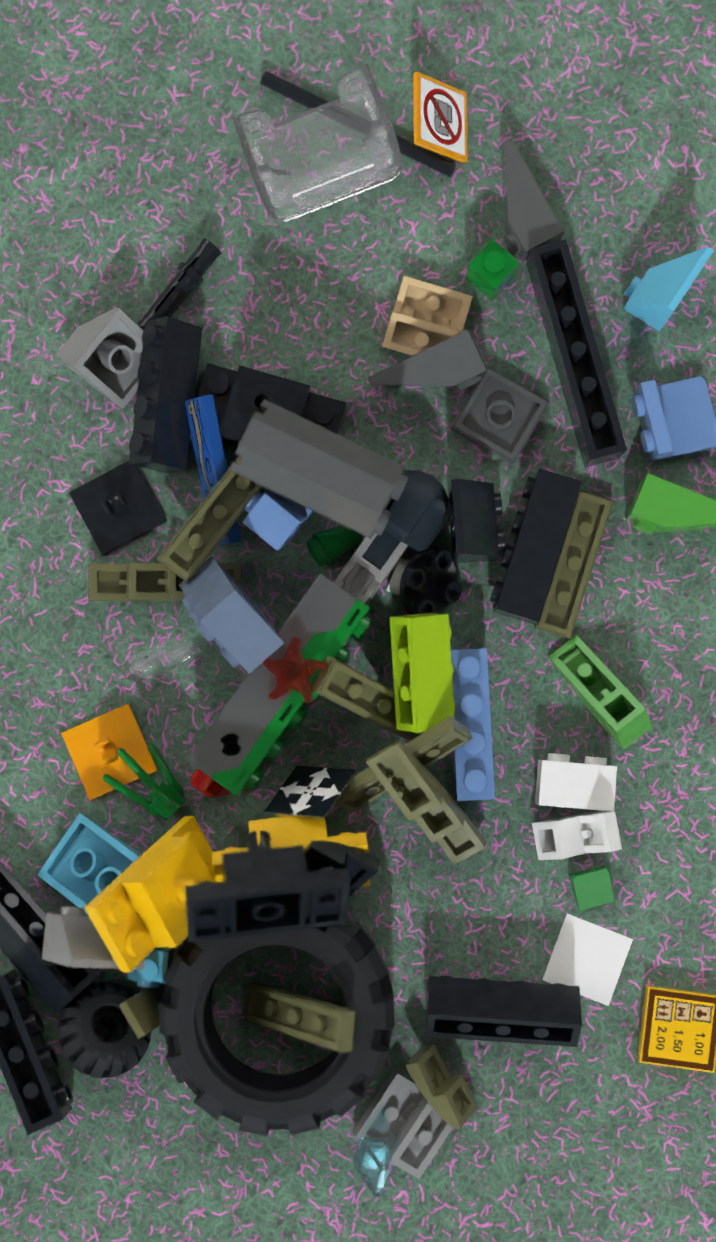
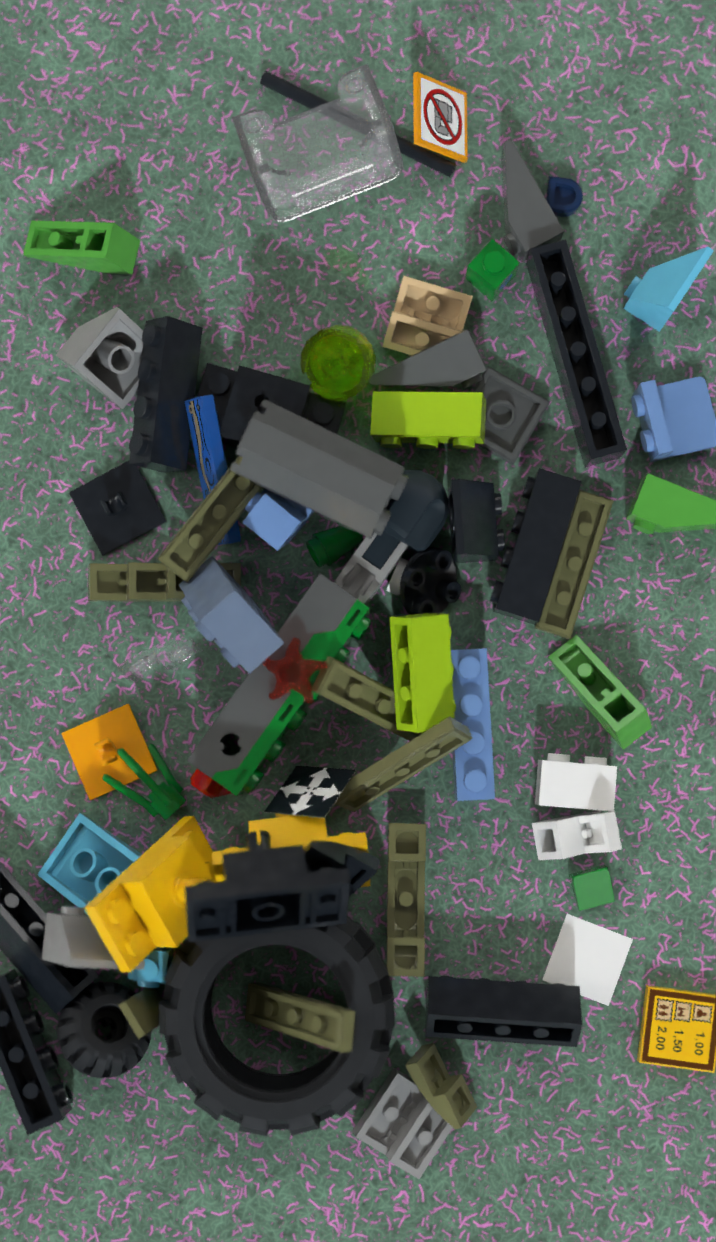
black pin [137,238,222,330] -> none
clear light blue slope [354,1137,389,1197] -> none
olive slope [366,740,486,865] -> none
none -> bright green slope [23,221,141,275]
none -> clear neon green cylinder [301,324,376,401]
none -> lime brick [370,391,487,450]
none -> olive slope [387,823,426,977]
none -> dark blue tile [546,176,583,217]

